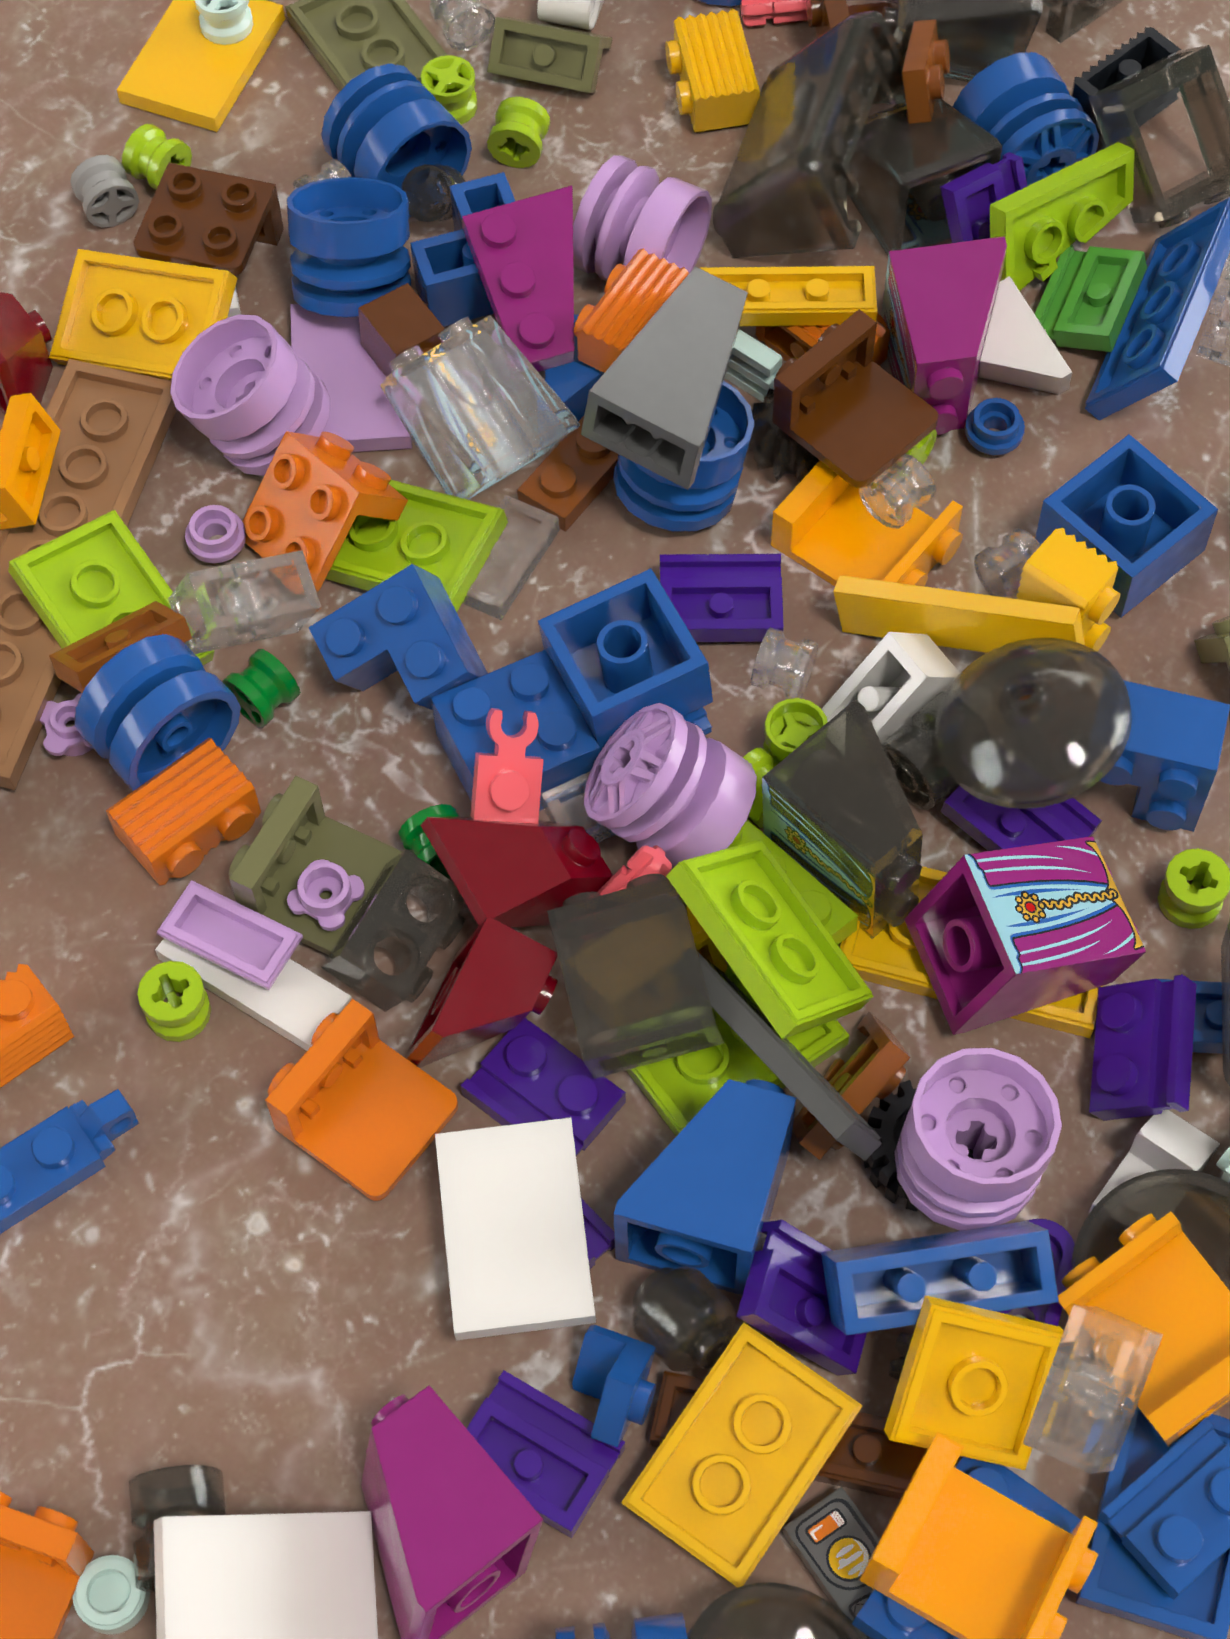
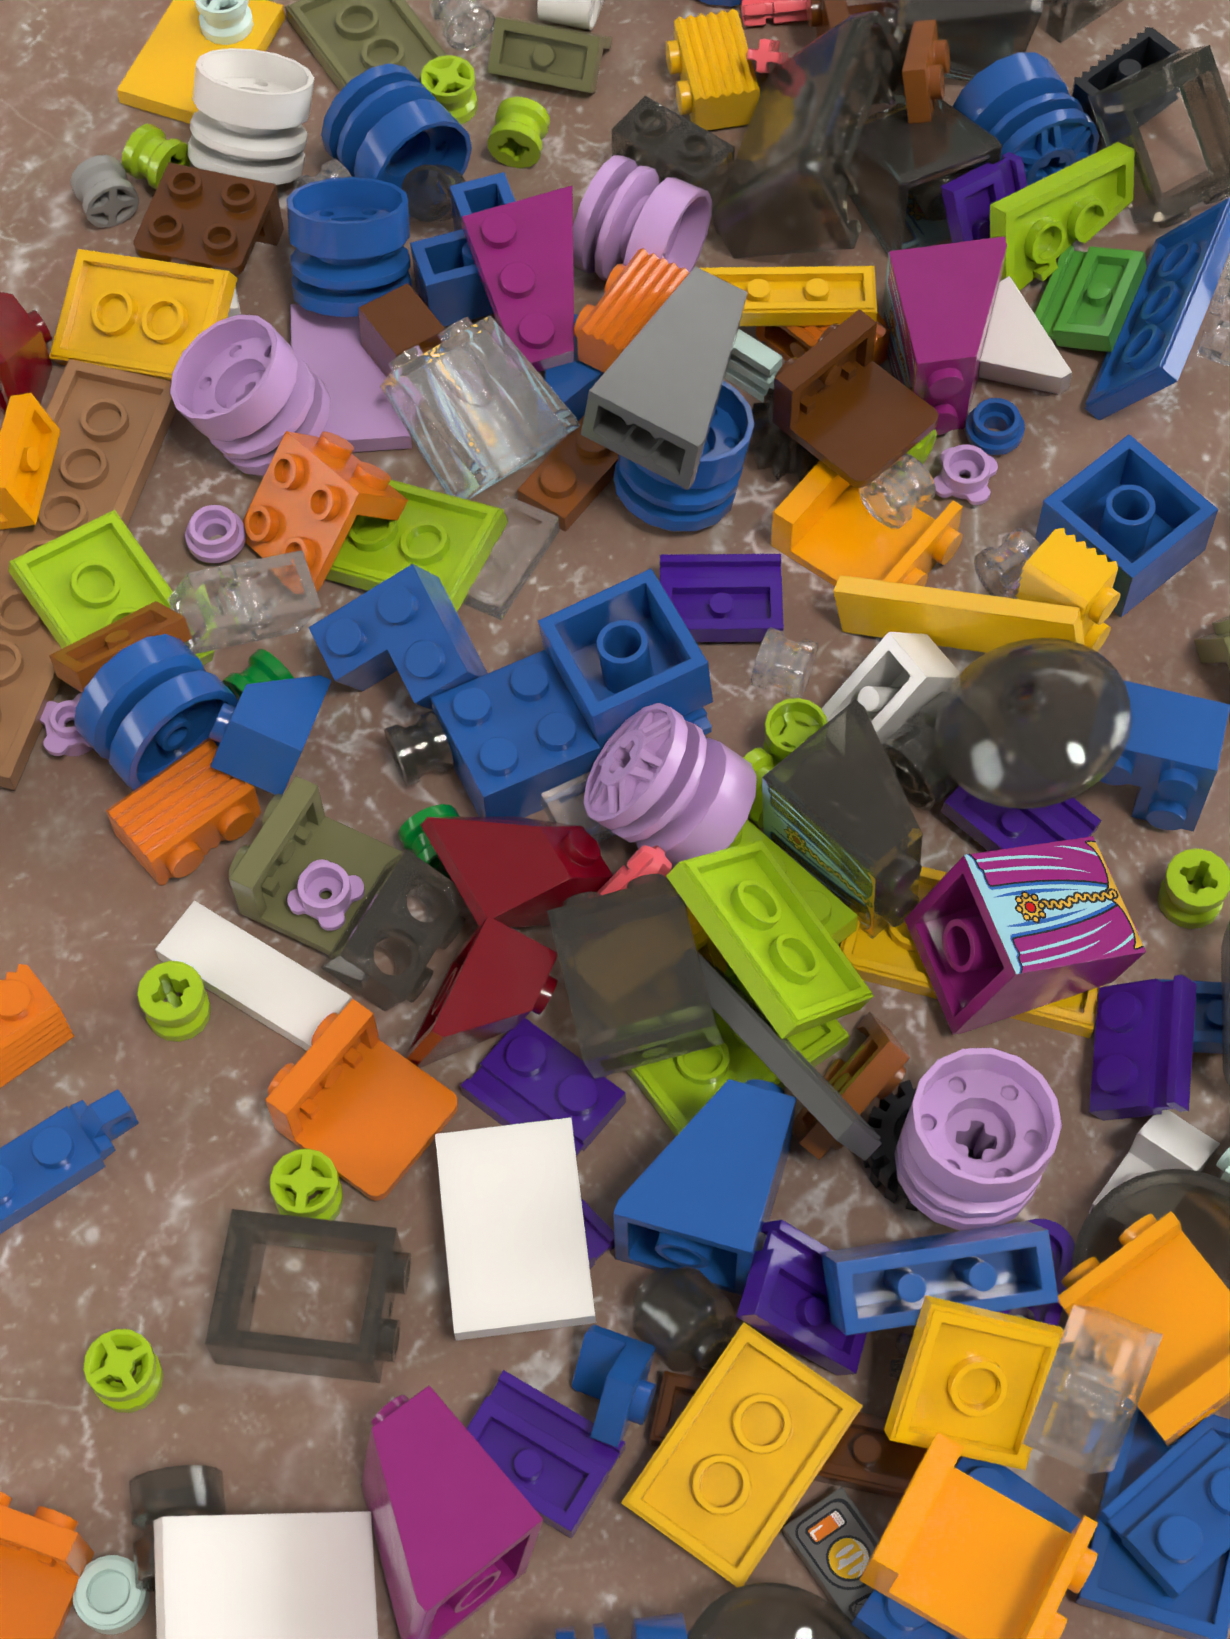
lavender tile [157,880,303,990] -> none
coral plate [470,708,544,824] -> none
none -> lime wheel [83,1329,164,1413]
none -> white wheel [187,48,314,185]
none -> clear smoke window [205,1209,411,1383]
none -> blue slope [209,675,331,795]
none -> lime wheel [270,1148,344,1232]
none -> clear smoke wheel [384,711,455,786]
none -> clear smoke brick [611,96,735,215]
none -> coral axle [747,39,789,73]
none -> lavender plate [932,444,998,505]

